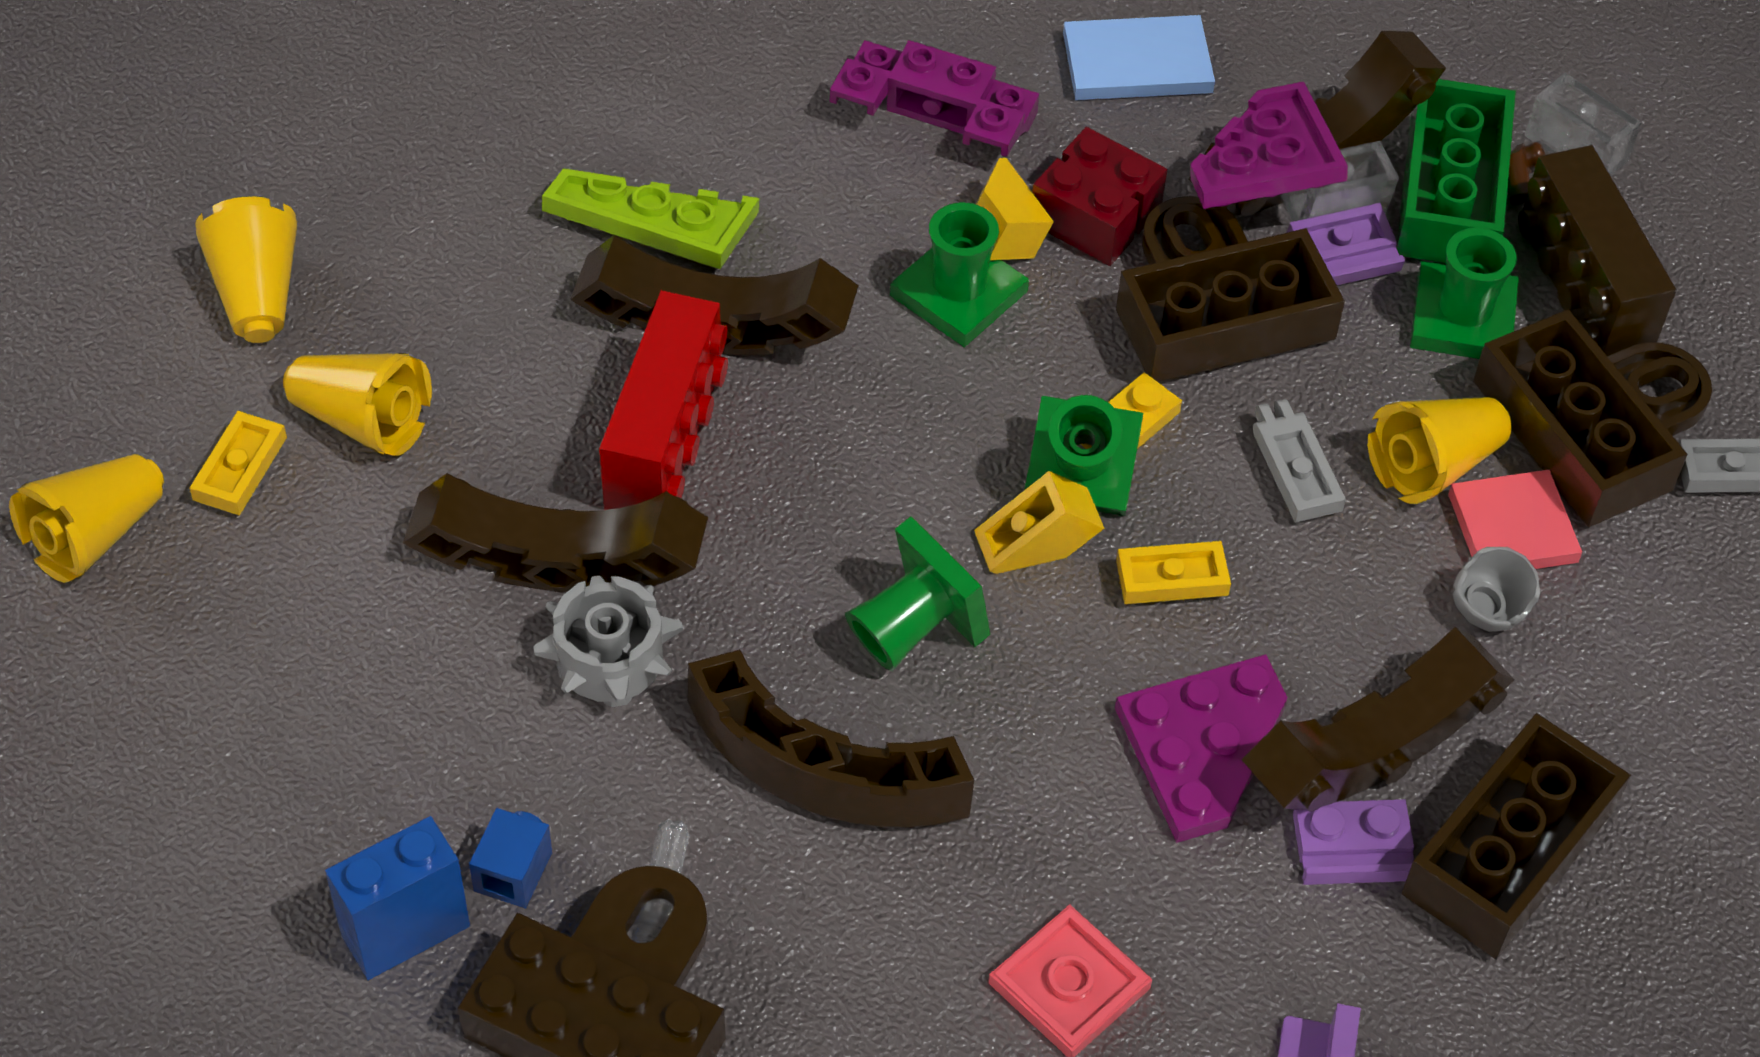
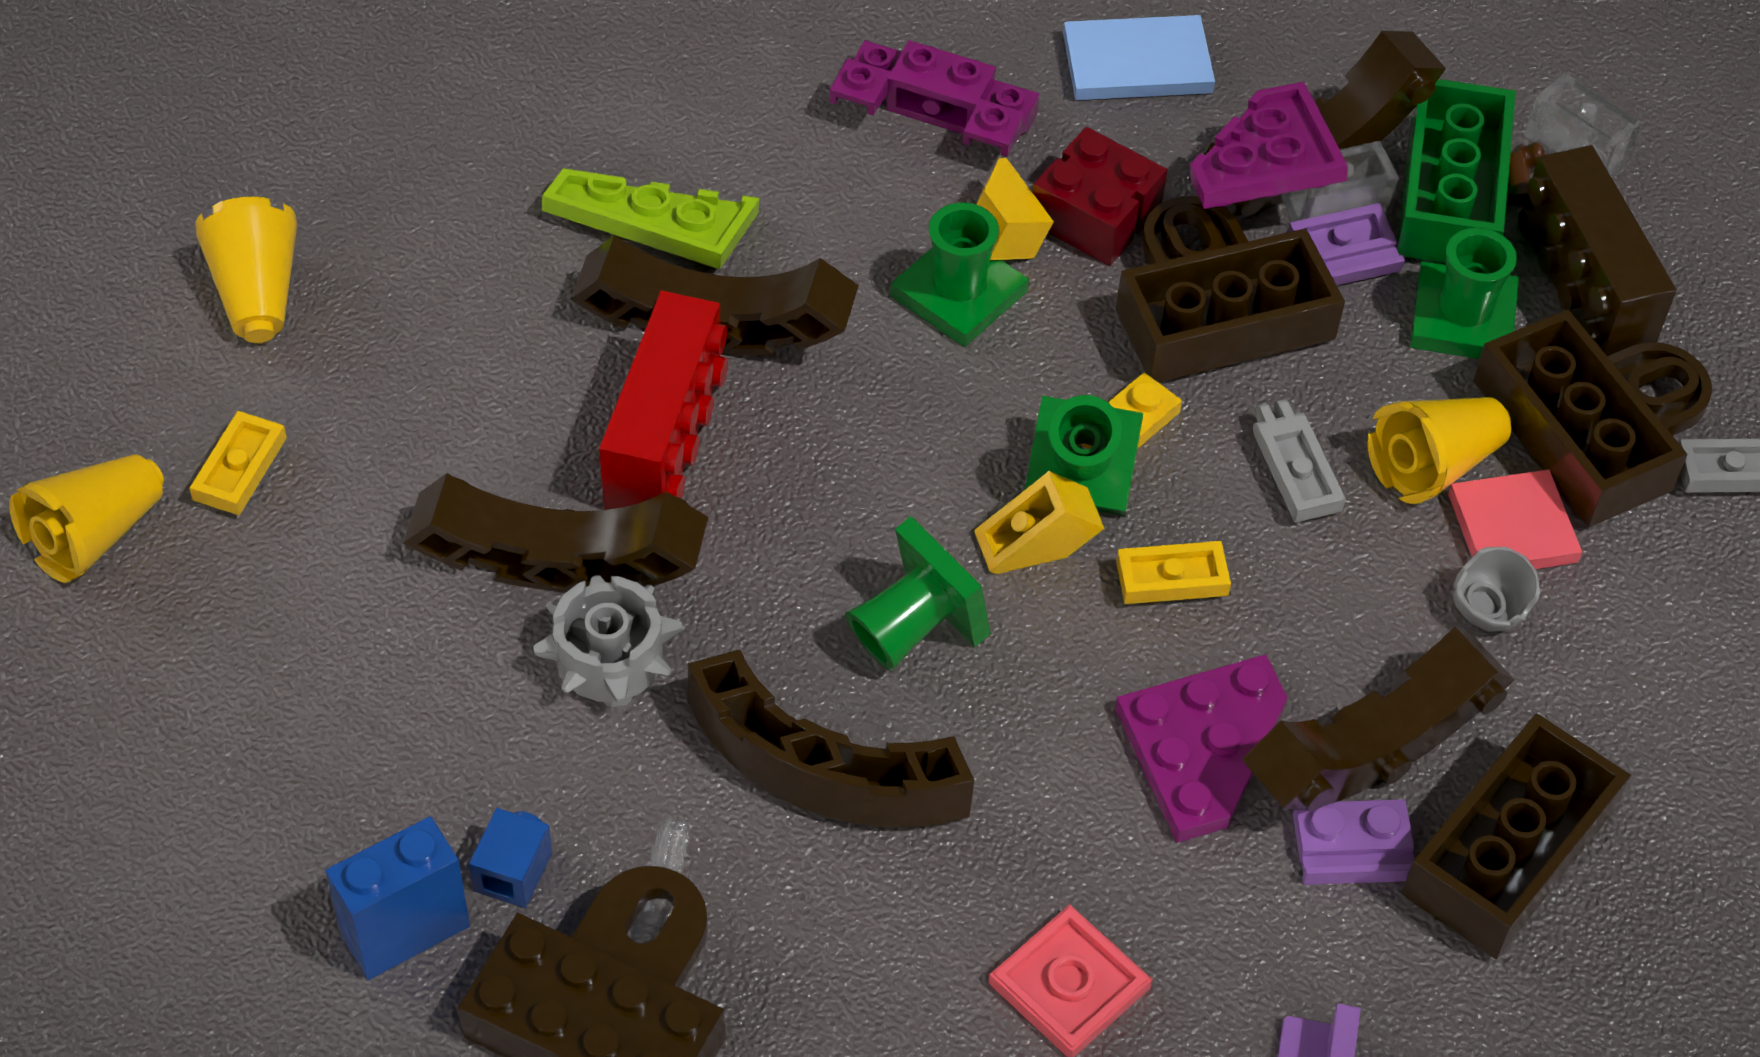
yellow cone [283,353,432,456] -> none

